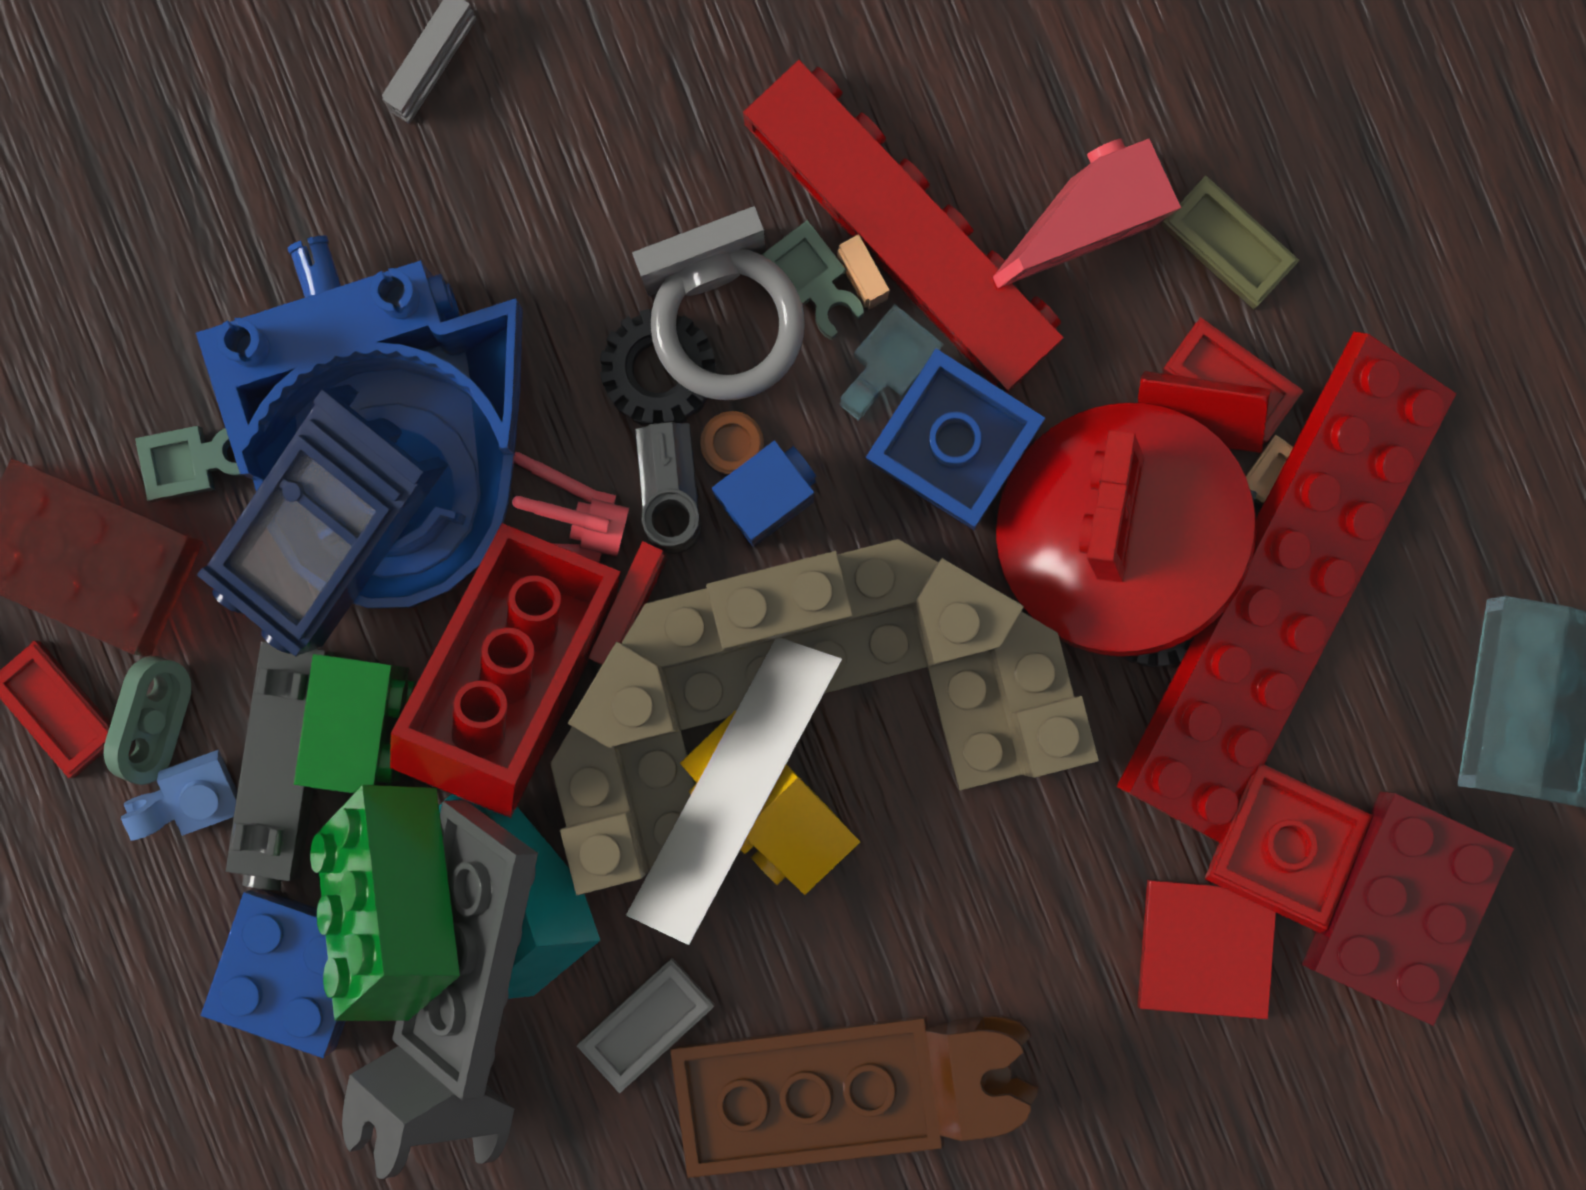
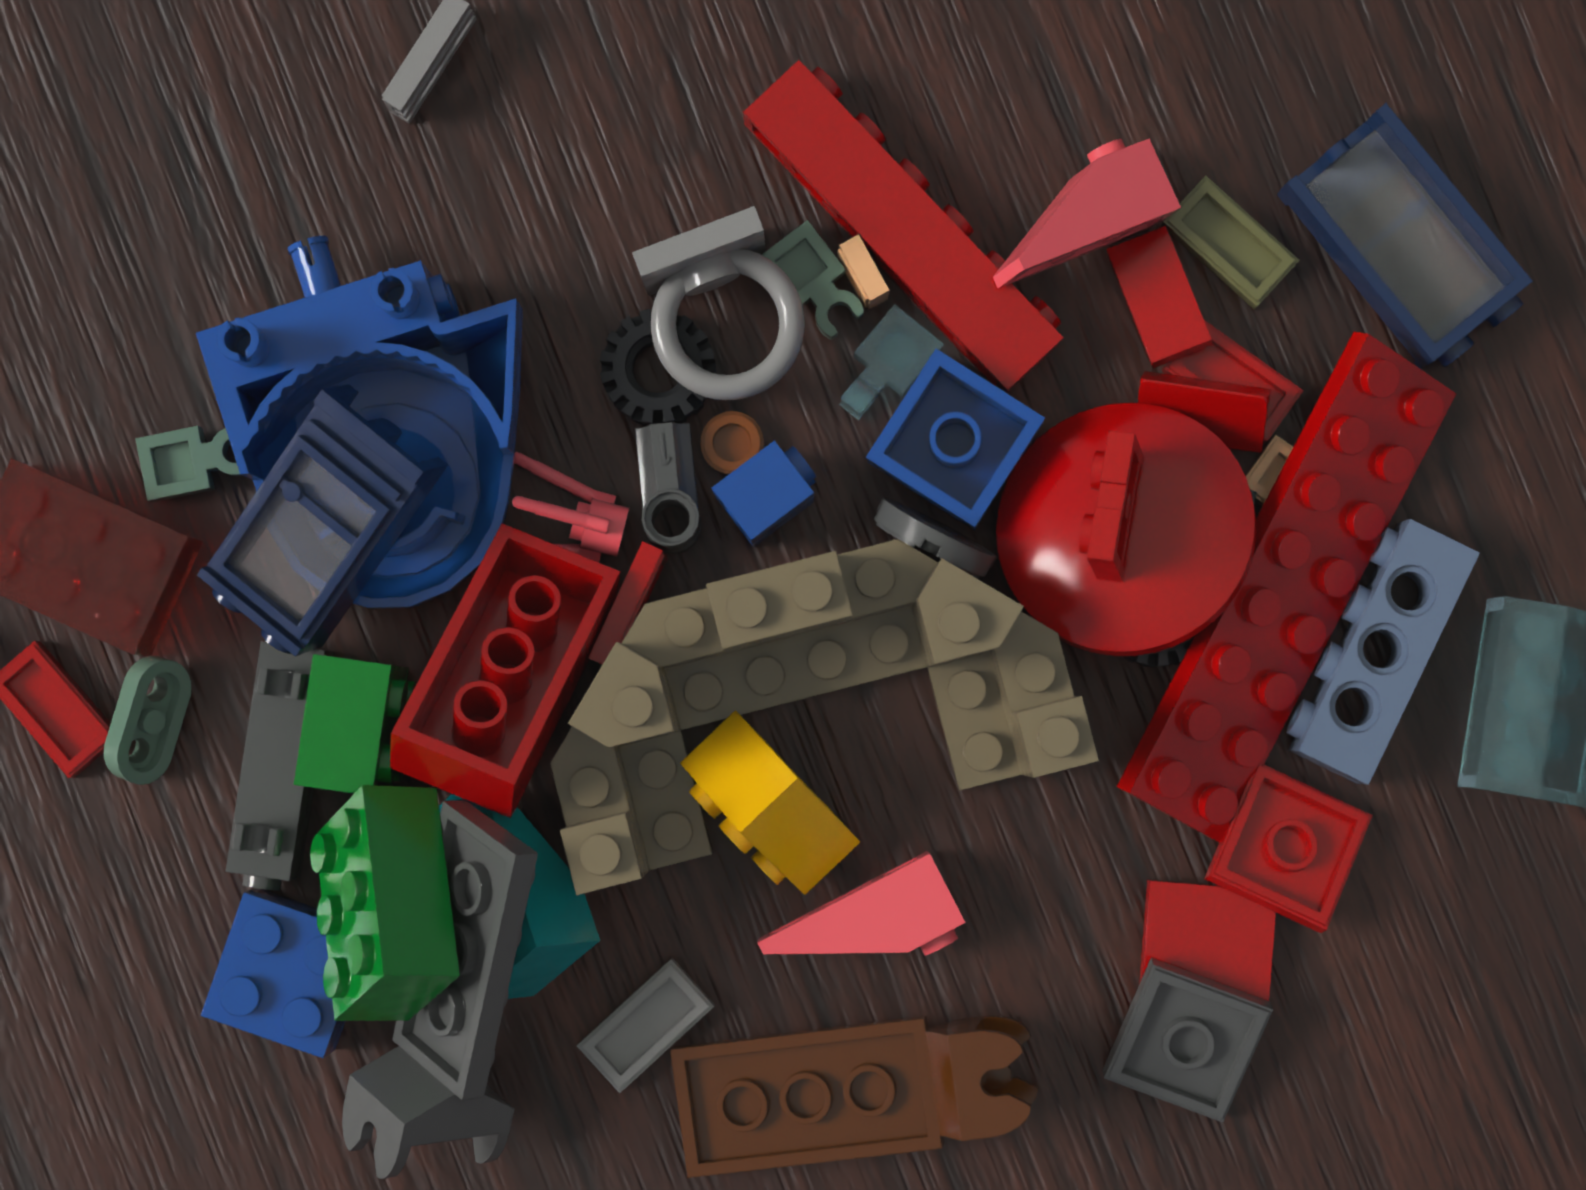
medium blue plate [121,749,238,841] -> none
white sticker [626,638,842,945] -> none
dark red brick [1301,791,1514,1026] -> none
none -> coral slope [757,851,966,956]
none -> dark grey tile [874,498,997,578]
none -> dark grey tile [1102,957,1273,1122]
none -> red tile [1106,226,1212,368]
none -> door [1277,103,1533,369]
none -> sand blue brick [1286,519,1480,785]

